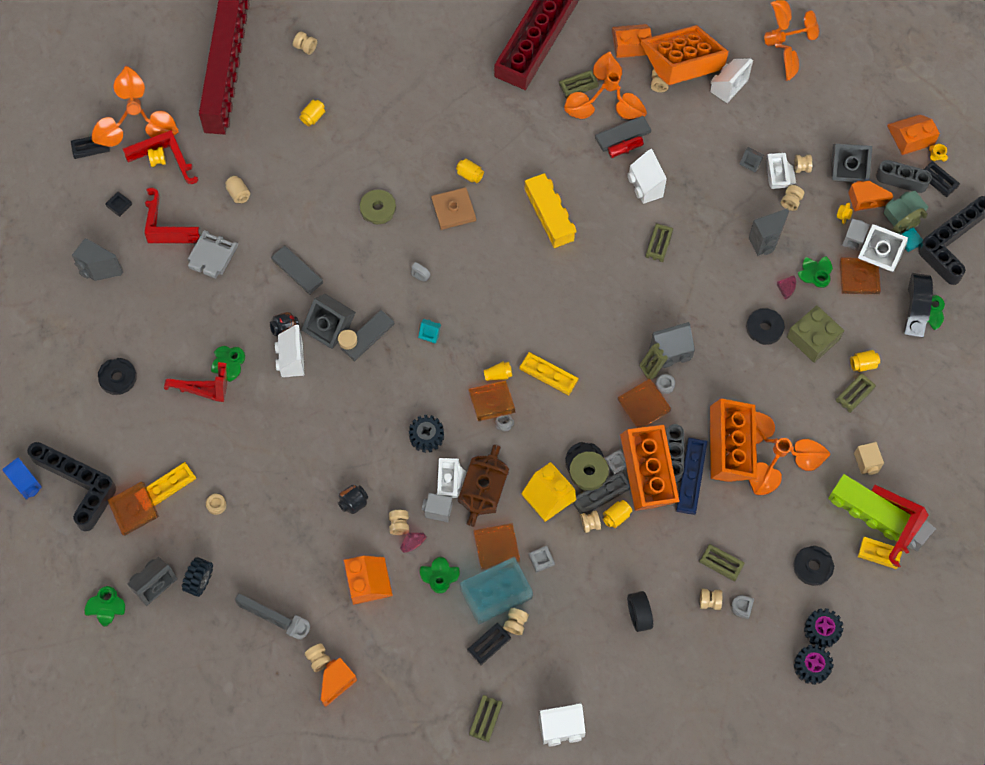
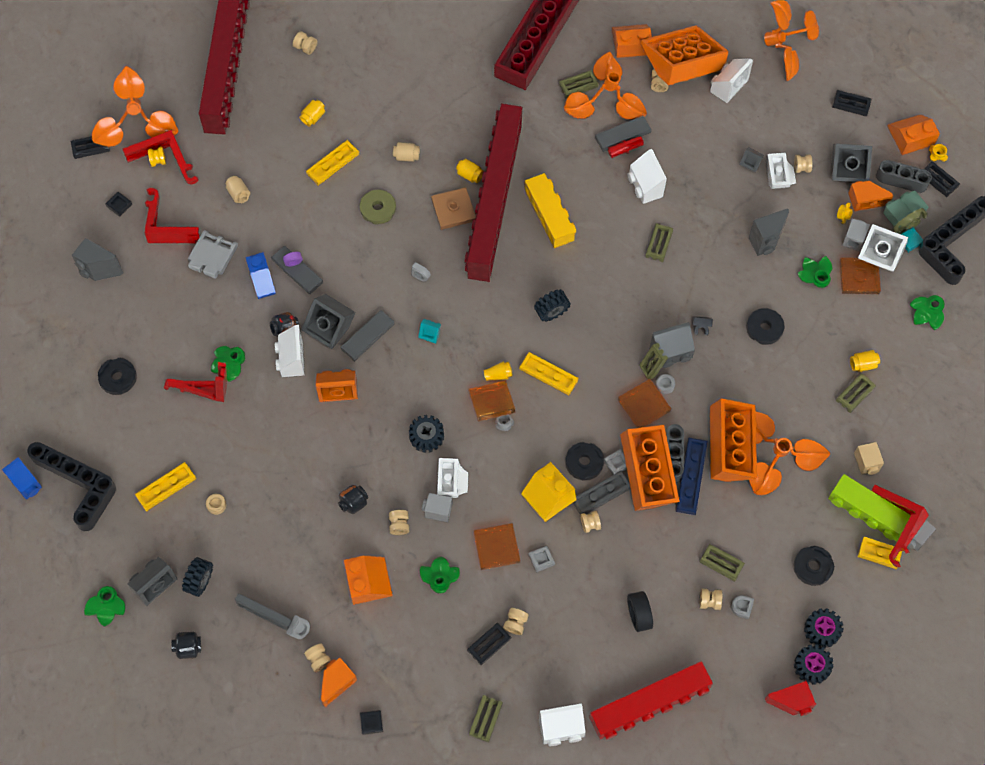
clear orange tile [108,481,159,535] -> none
tan tile [338,330,357,350] -> none
clear pink tile [400,533,427,553] -> none
reddish brown plate [458,444,509,527] -> none
clear light blue brick [460,557,533,625] -> none
olive tile [570,452,609,490] -> none
yellow brick [603,500,632,528] -> none
clear pink tile [777,275,796,300] -> none
tan wheel [781,185,805,211] -> none
olive brick [787,305,845,363] -> none
black arch [904,272,933,337] -> none
none -> black head [171,632,201,659]
none -> slope [245,252,276,299]
none -> medium lavender tile [283,252,303,267]
none -> yellow tile [306,140,359,186]
none -> orange slope [316,369,358,402]
none -> black tile [360,710,383,735]
none -> tan brick [393,142,420,162]
none -> dark red brick [465,103,523,282]
none -> black wheel [534,289,571,322]
none -> red brick [589,661,713,740]
none -> black tile [692,316,713,335]
none -> red slope [765,681,816,716]
none -> black tile [832,90,872,116]

